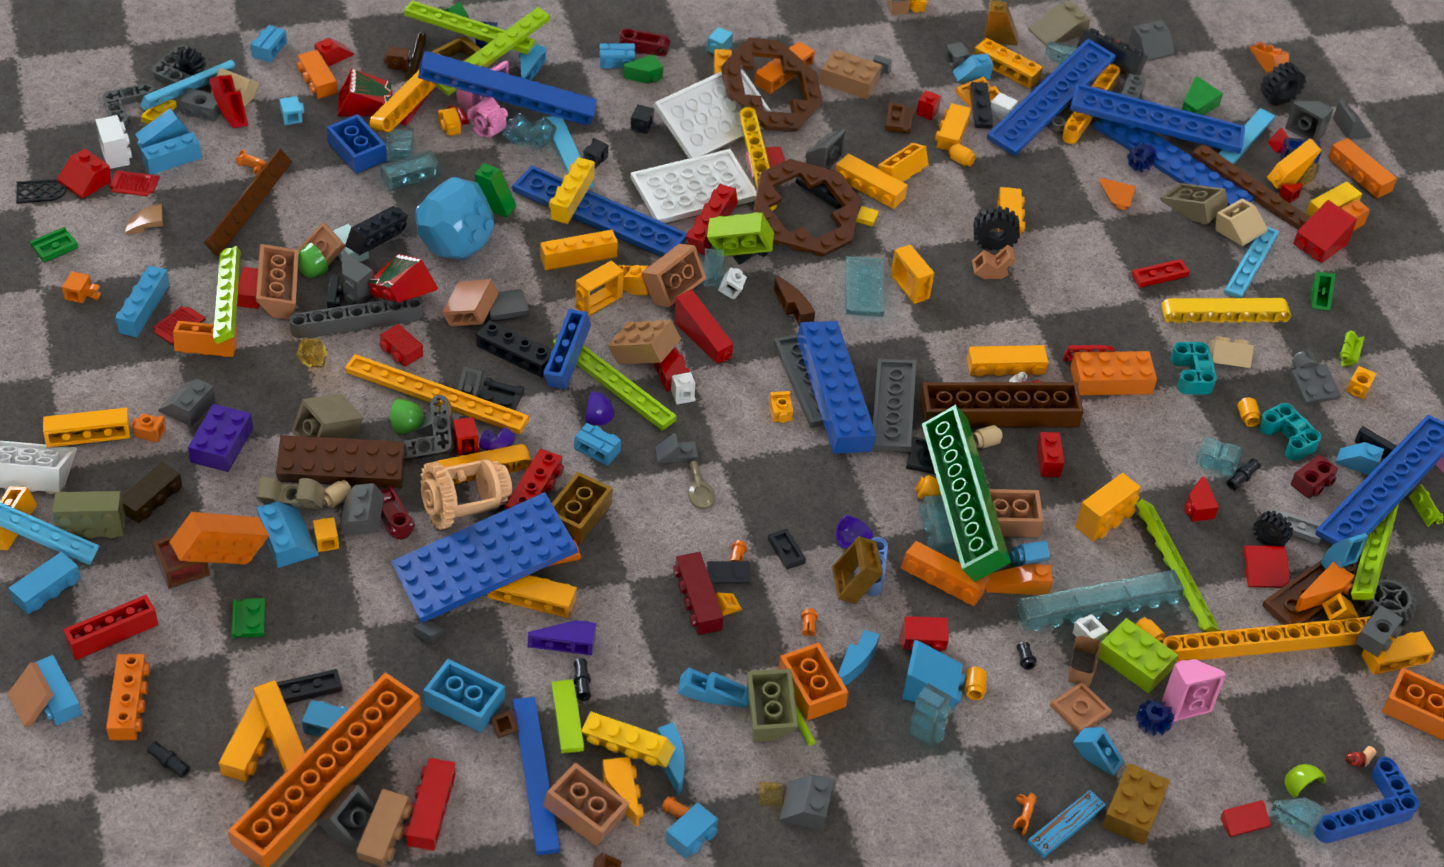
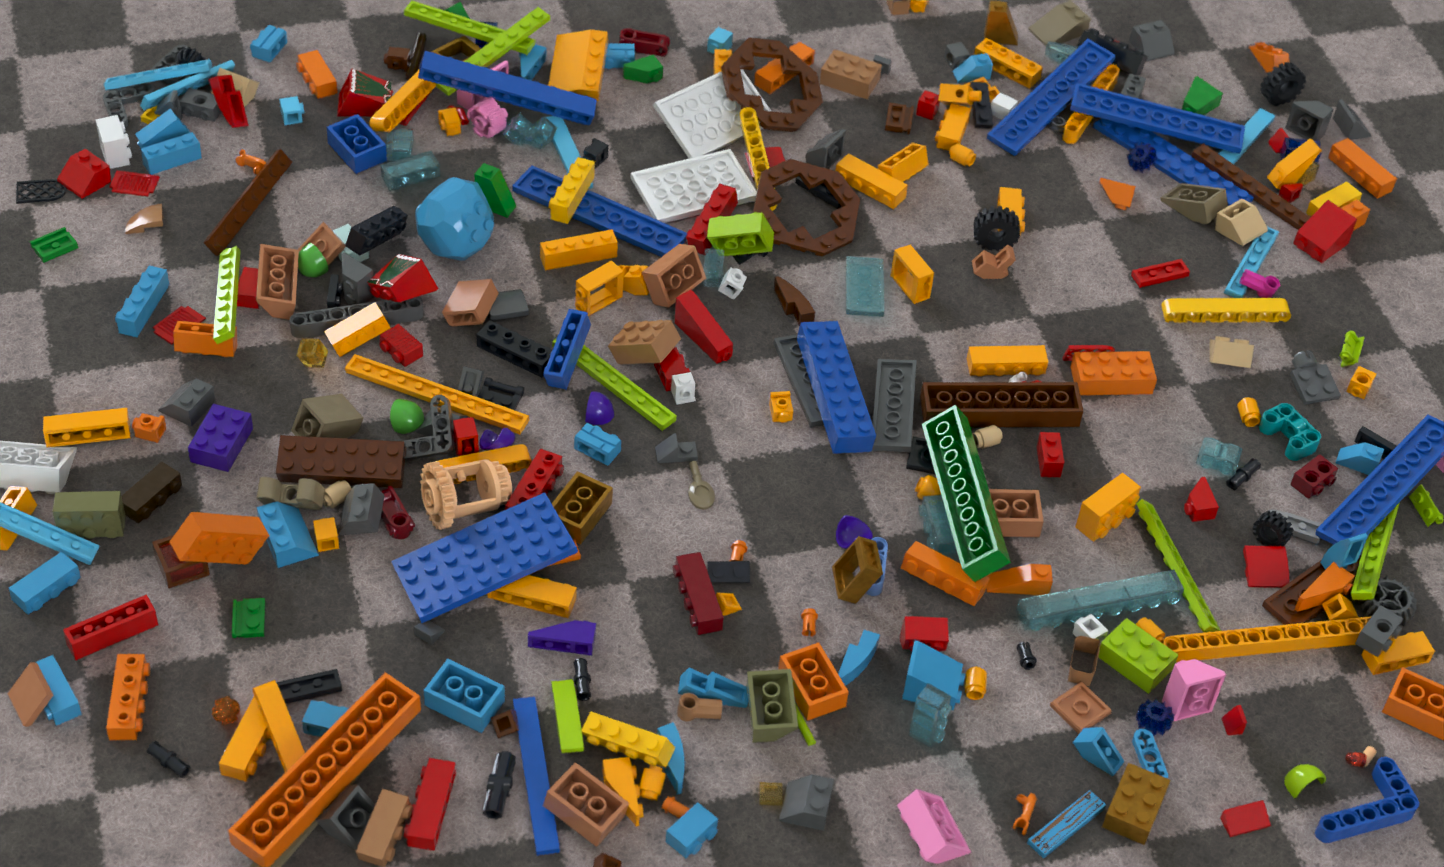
orange brick [62,271,101,303] -> none
red slope [314,38,354,67] -> none
black brick [630,104,654,134] -> none
black plate [768,529,806,570] -> none
yellow tile [856,206,879,227] -> none
dark azure brick [1009,540,1050,567] -> none
teal beam [1170,342,1217,395] -> none
clear light blue slope [1269,798,1326,839] -> none
green slope [1310,272,1336,311] -> none
none -> medium azure tile [104,59,212,90]
none -> dark grey slope [155,90,183,120]
none -> clear orange gear [212,695,240,725]
none -> light orange brick [324,302,390,357]
none -> black piece [483,751,516,819]
none -> light orange slope [548,30,608,101]
none -> light orange brick [639,765,666,801]
none -> medium nougat piece [677,693,722,721]
none -> bright pink slope [897,789,971,864]
none -> light orange torso [939,83,982,106]
none -> dark azure beam [1132,729,1168,778]
none -> red slope [1221,705,1247,736]
none -> dark pink piece [1239,269,1280,298]

